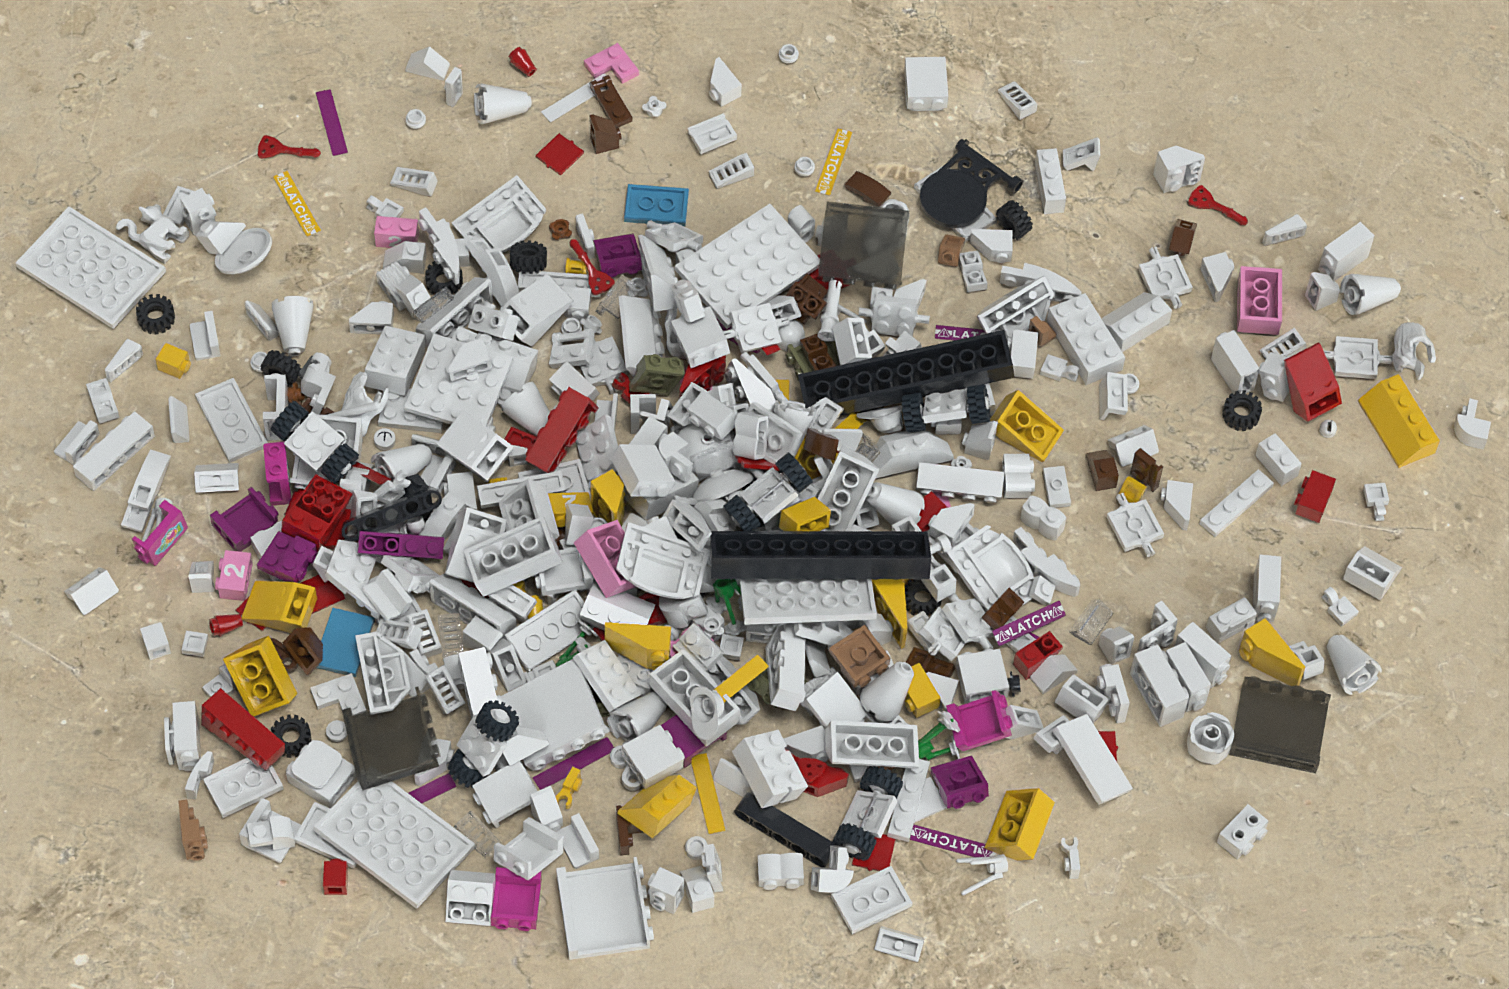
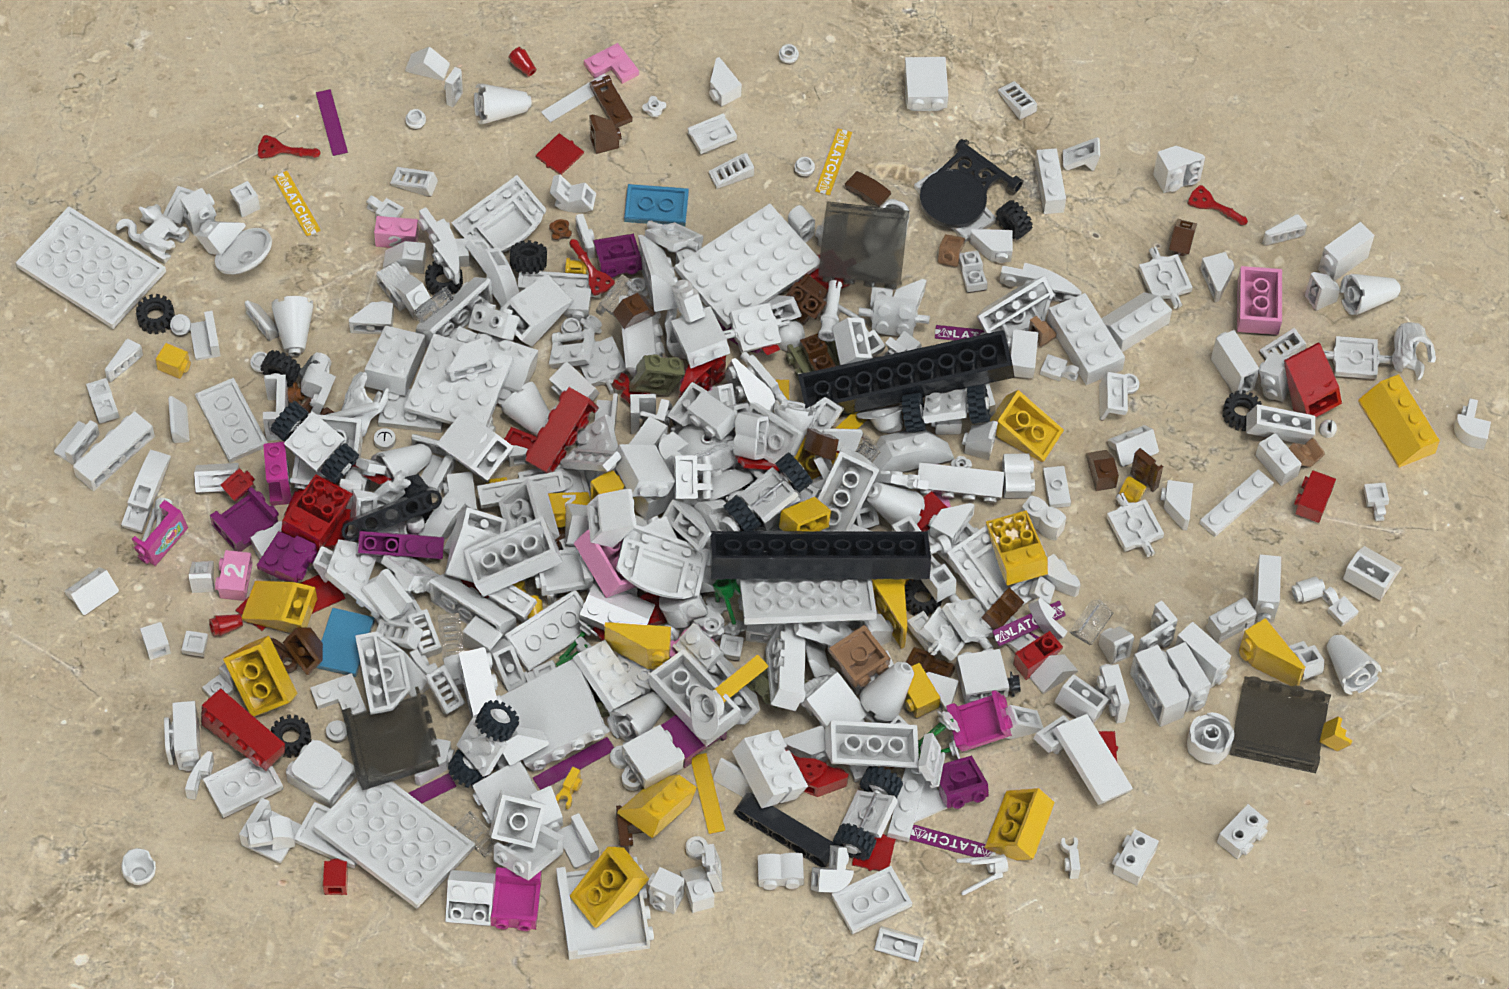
medium nougat plate [178,799,208,861] -> none
none -> white hair [121,848,156,885]
none -> white plate [170,314,191,335]
none -> red bracket [220,468,256,502]
none -> white panel [230,181,260,217]
none -> white plate [356,458,387,476]
none -> white slope [489,790,546,848]
none -> white brick [550,174,596,213]
none -> white plate [560,448,622,472]
none -> yellow slope [570,846,649,928]
none -> white slope [587,489,636,548]
none -> reddish brown slope [612,293,656,329]
none -> white plate [674,456,713,500]
none -> white tile [719,517,741,531]
none -> white plate [873,470,929,490]
none -> white plate [917,733,945,788]
none -> yellow slope [986,510,1048,586]
none -> white slope [1028,597,1068,640]
none -> white brick [1112,829,1159,886]
none -> white brick [1246,404,1315,444]
none -> medium nougat bracket [1289,438,1325,467]
none -> white brick [1292,576,1325,603]
none -> yellow panel [1319,716,1352,751]

